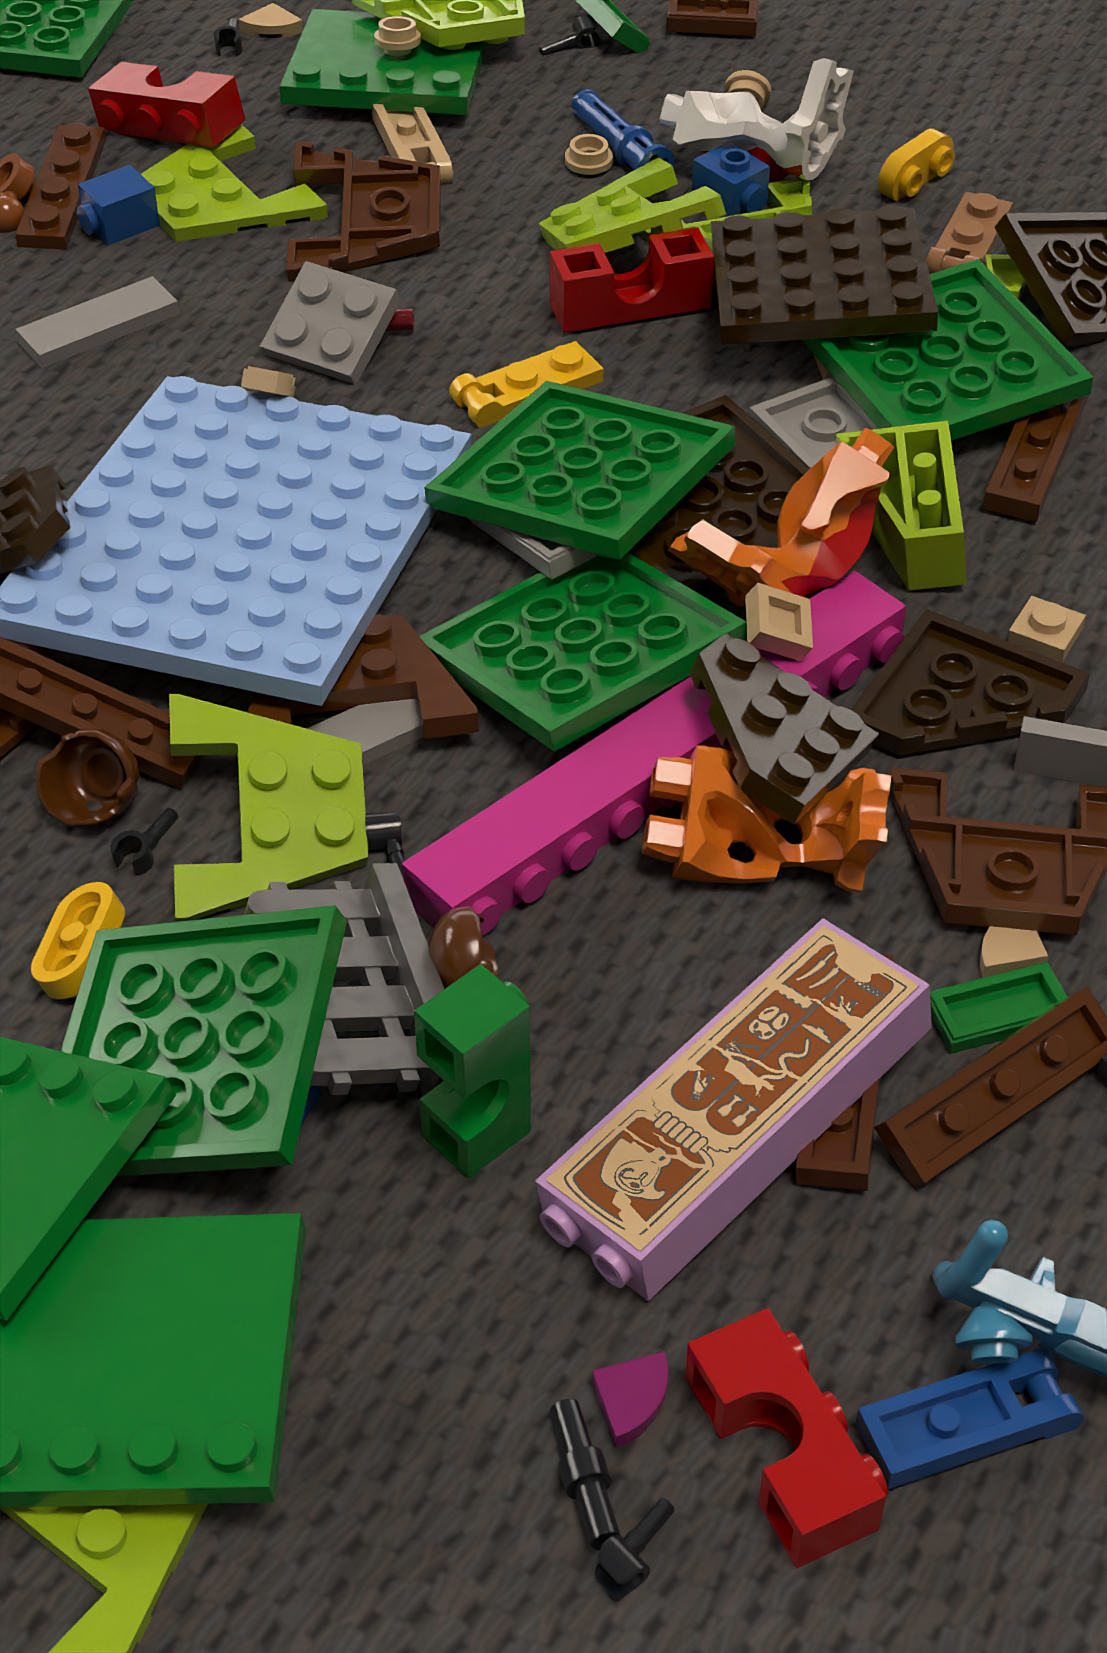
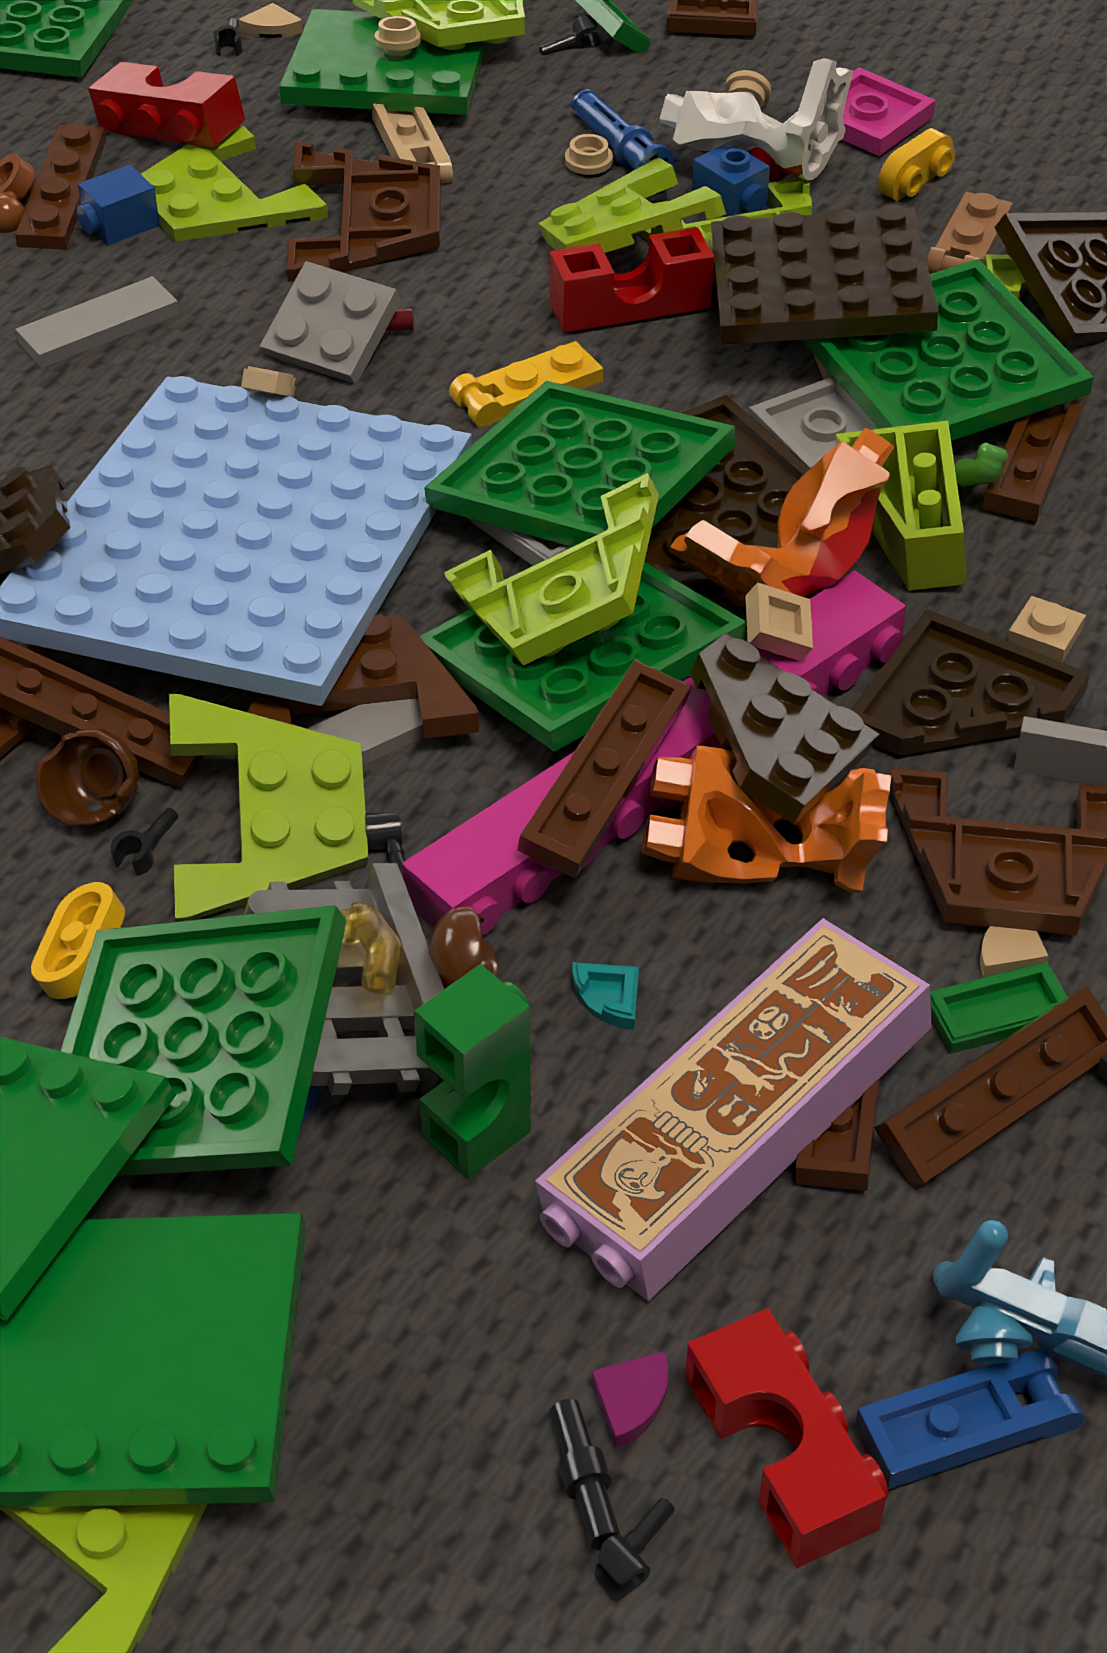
none -> clear yellow arm [340,902,401,995]
none -> lime wing [445,473,659,666]
none -> reddish brown plate [517,660,691,879]
none -> teal tile [572,962,639,1030]
none -> dark pink plate [842,68,936,156]
none -> bright green arm [954,443,1008,487]

